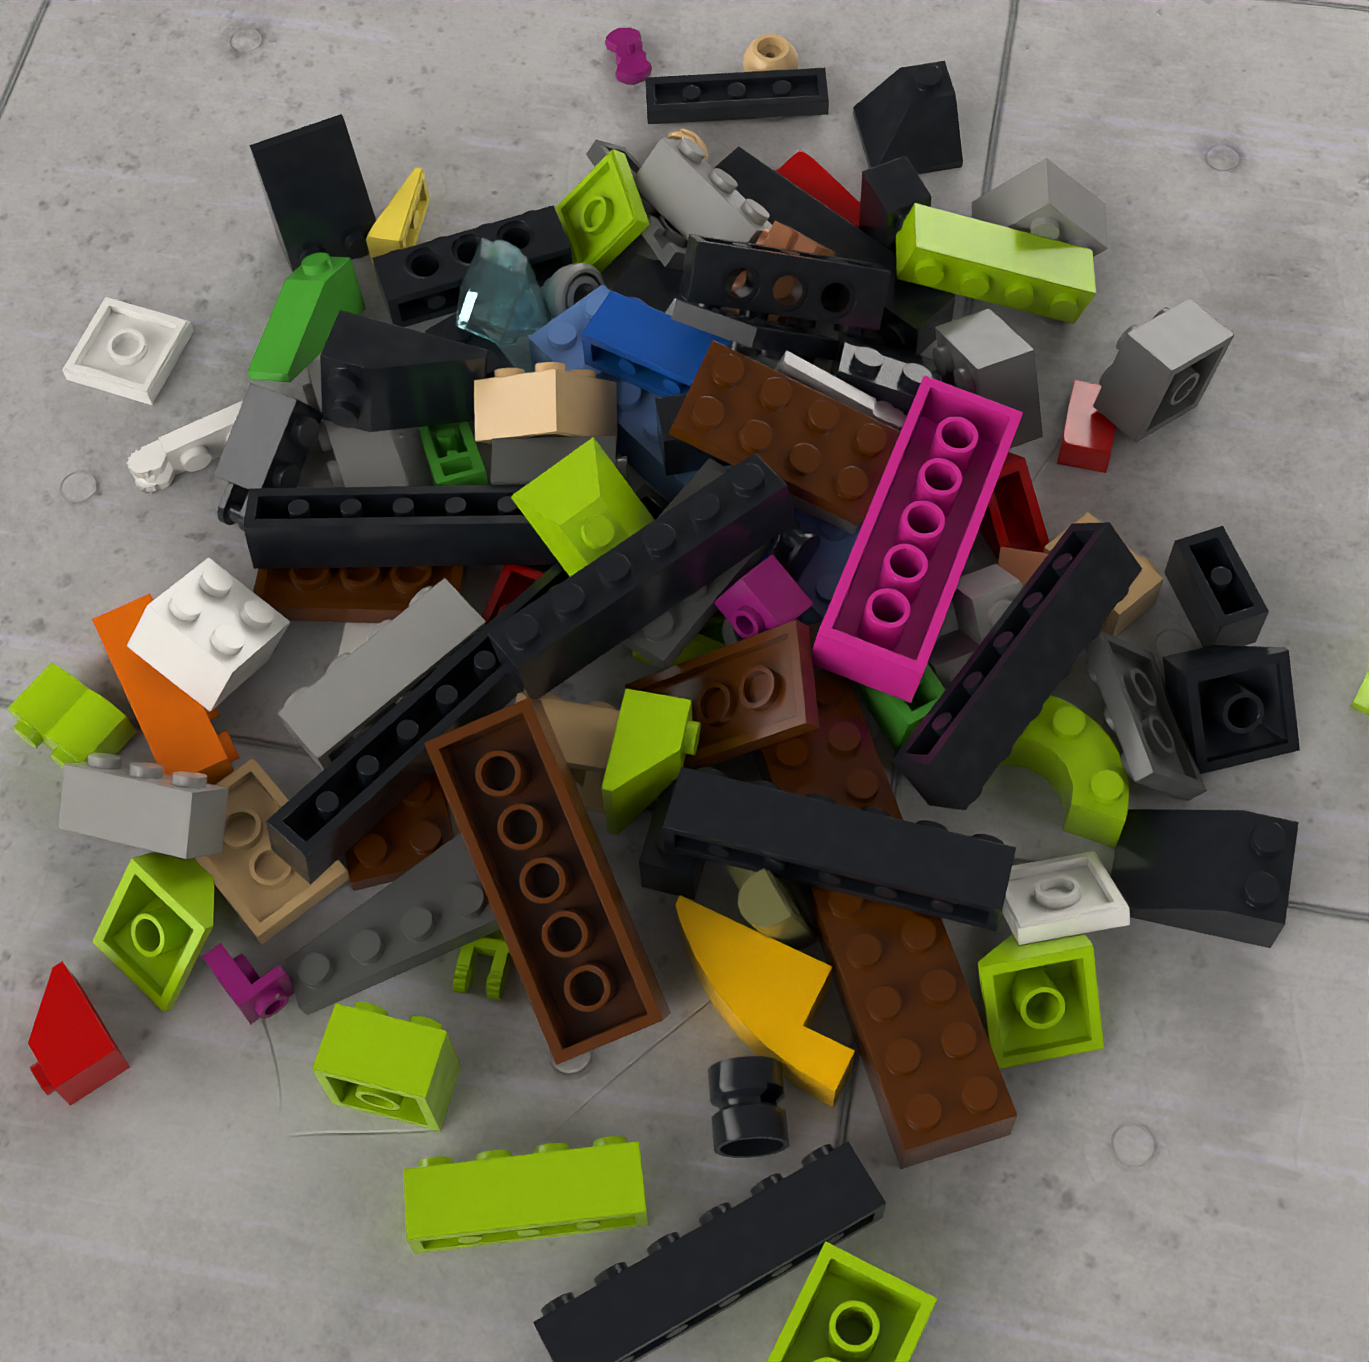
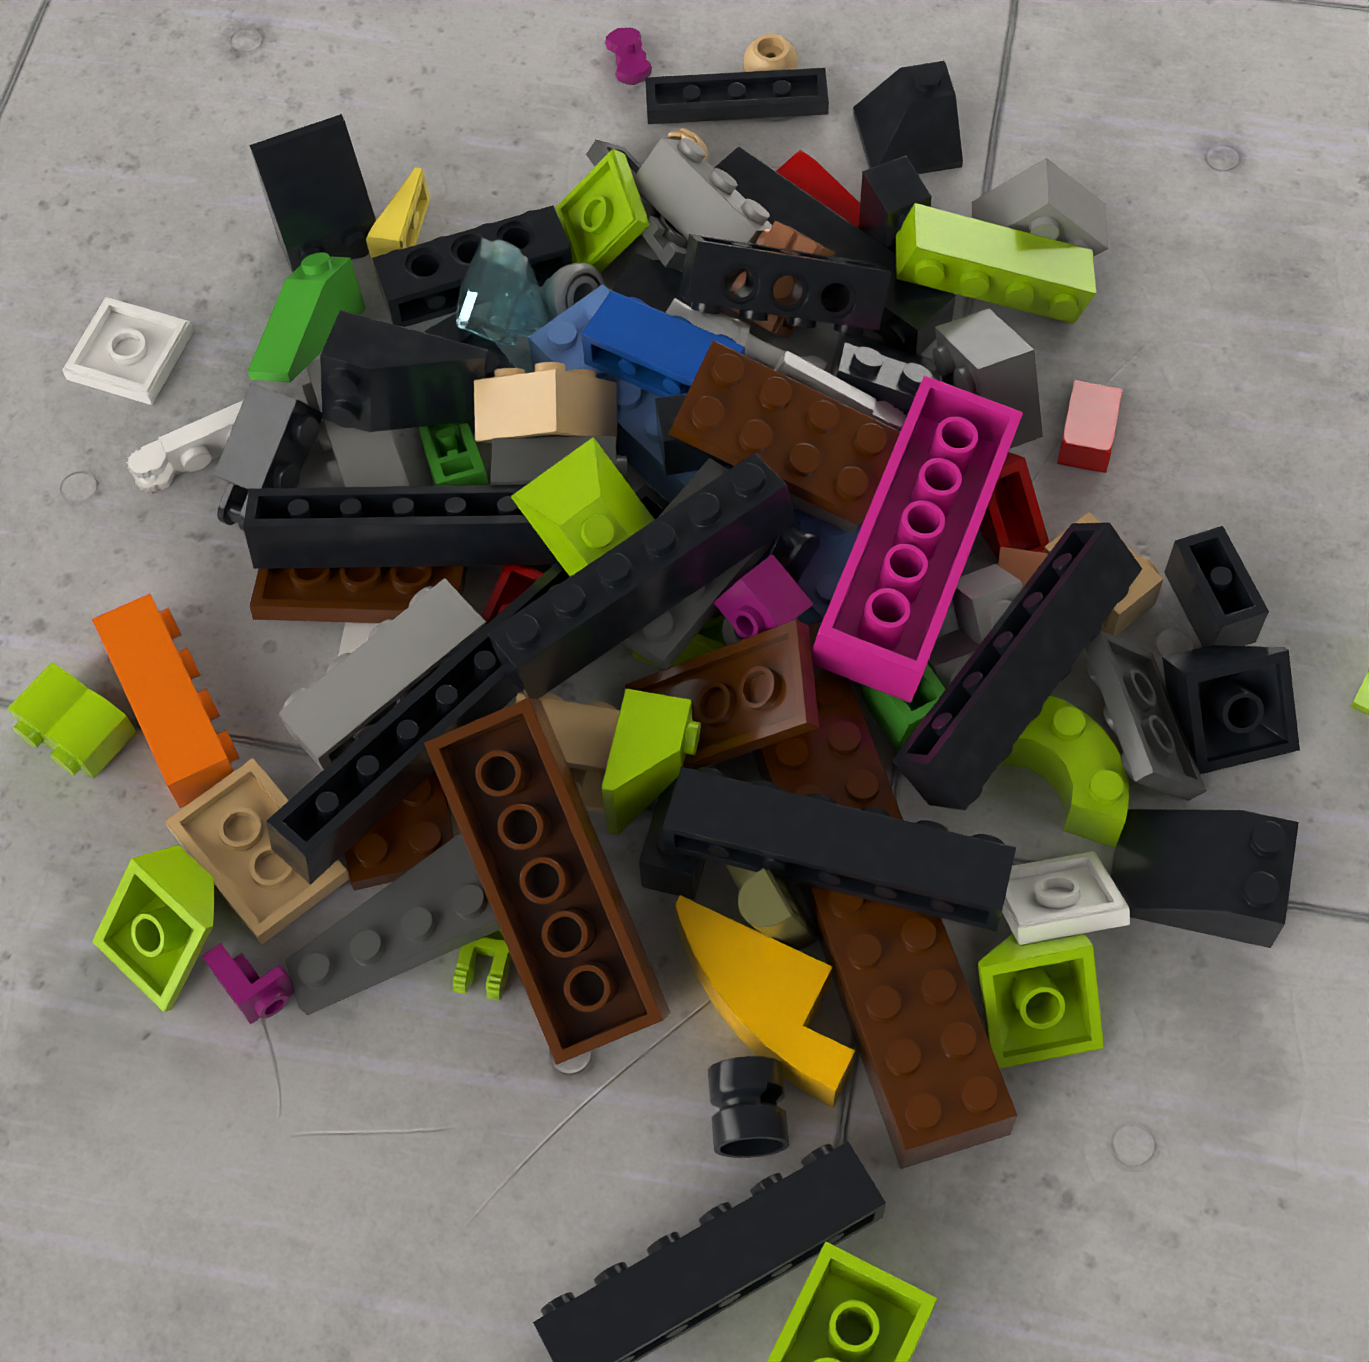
red slope [28,961,130,1106] -> none
light grey brick [58,753,229,859] -> none
white brick [127,557,290,712] -> none
lime brick [312,1002,461,1132] -> none
lime brick [403,1136,649,1254] -> none
black wing [671,299,840,364] -> none
dark grey brick [1093,298,1234,443] -> none

